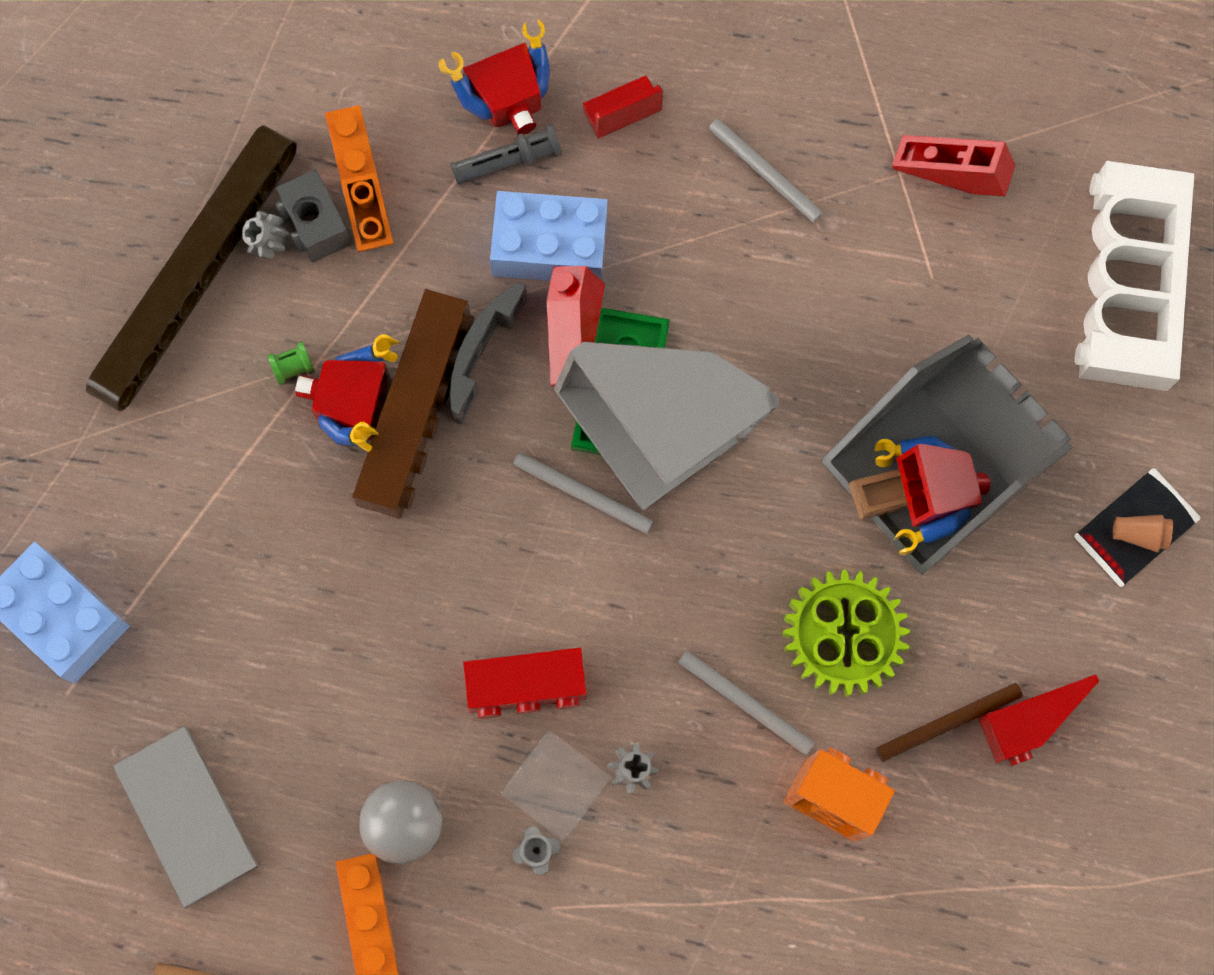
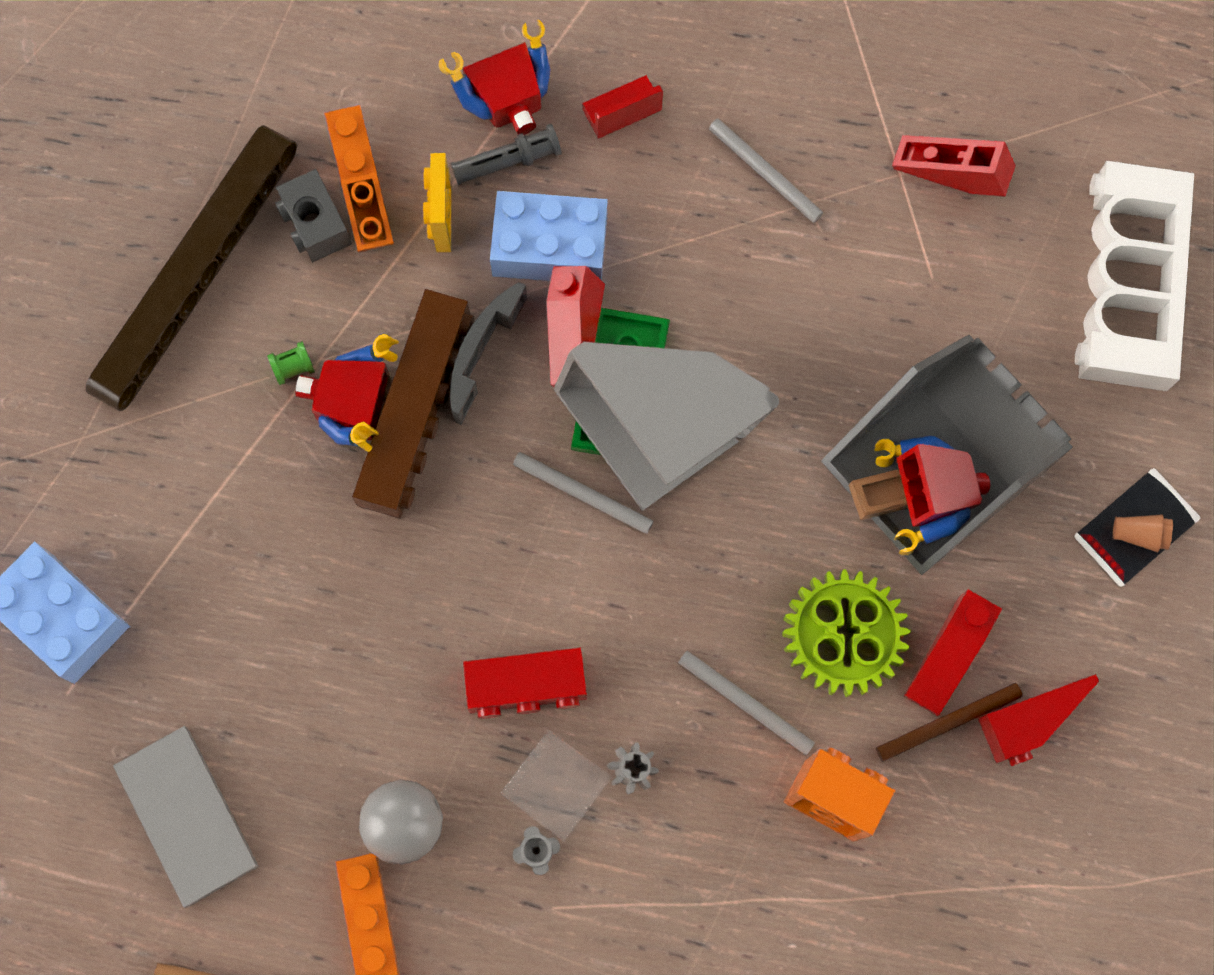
light grey gear [242,211,289,259] -> none
none -> yellow plate [423,153,452,252]
none -> red slope [904,589,1002,716]

